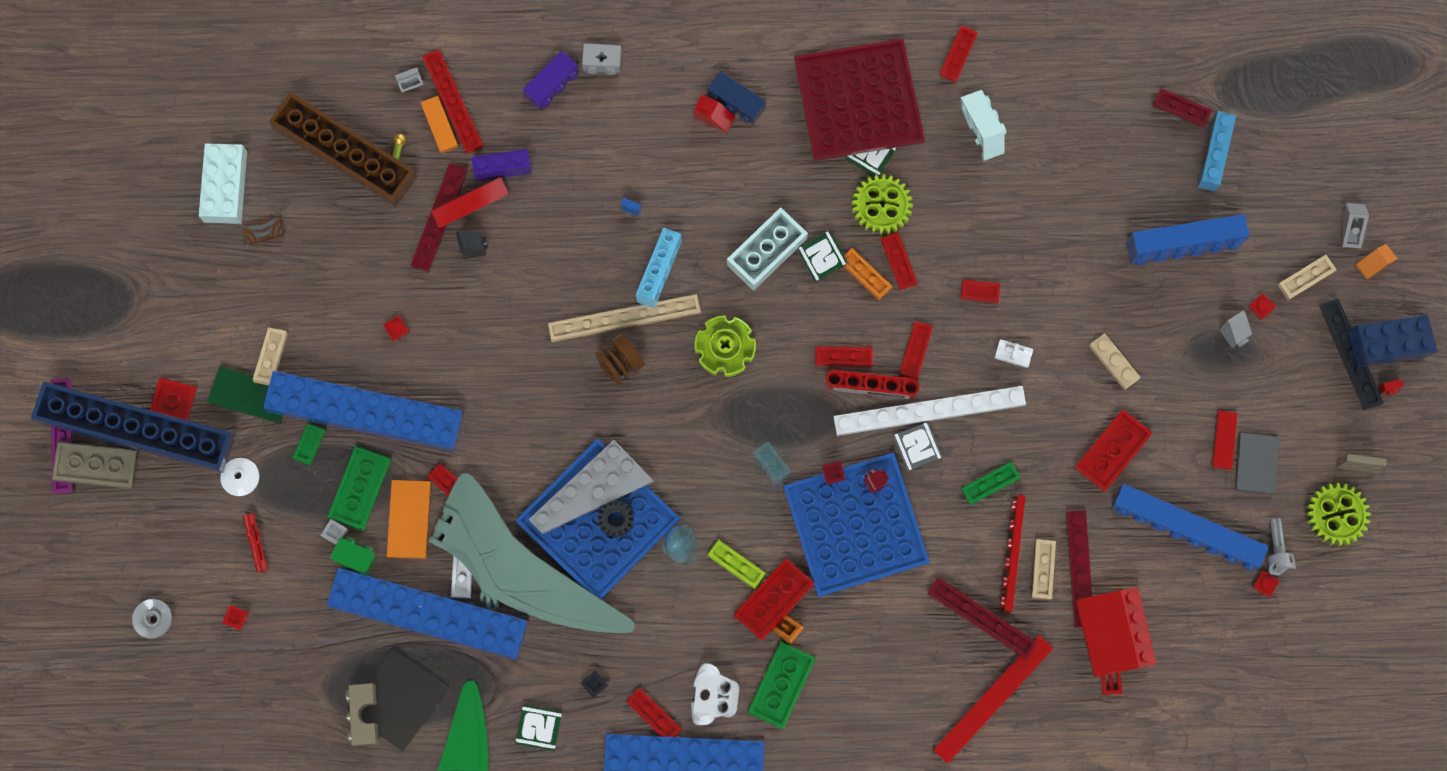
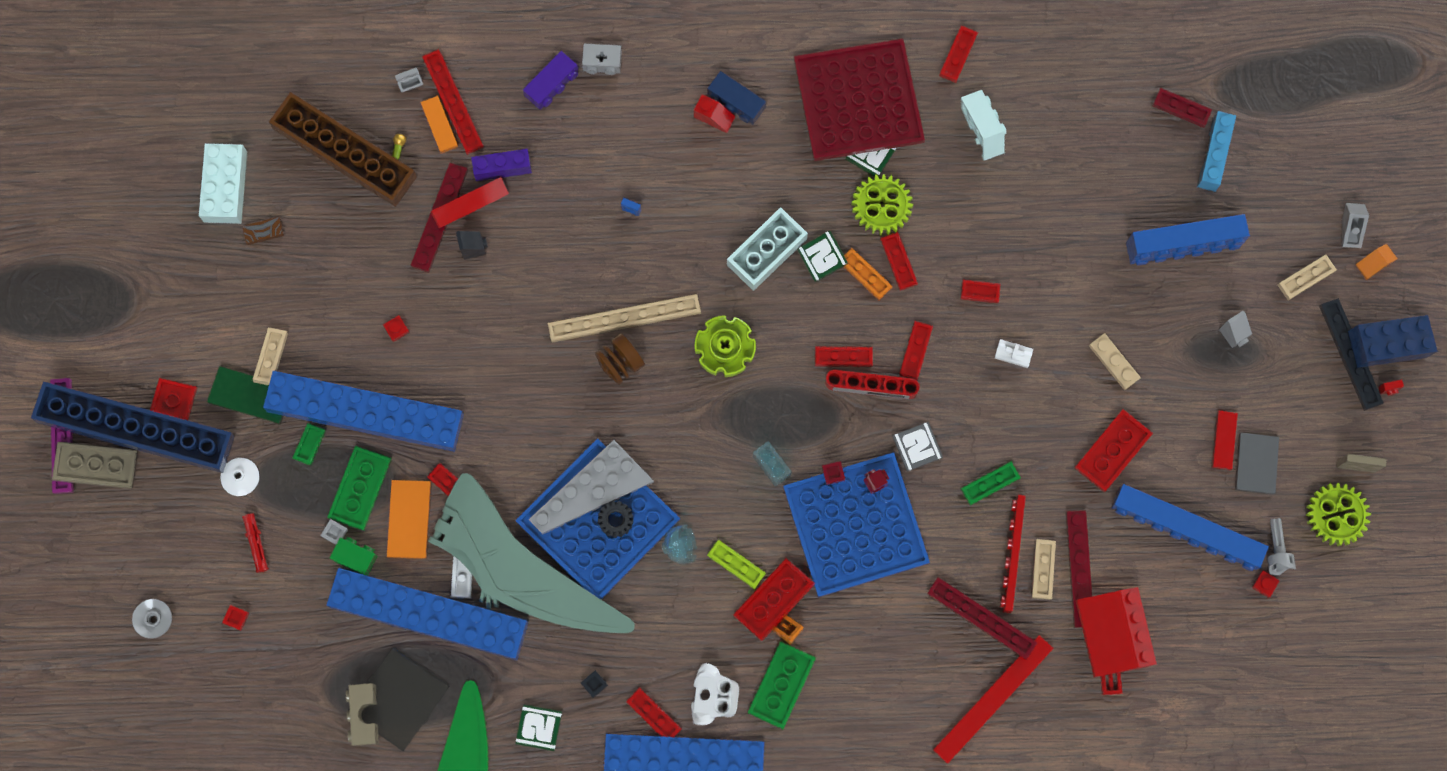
medium azure brick [636,228,682,308] -> none
white plate [833,386,1026,436] -> none
red plate [1248,293,1276,320] -> none

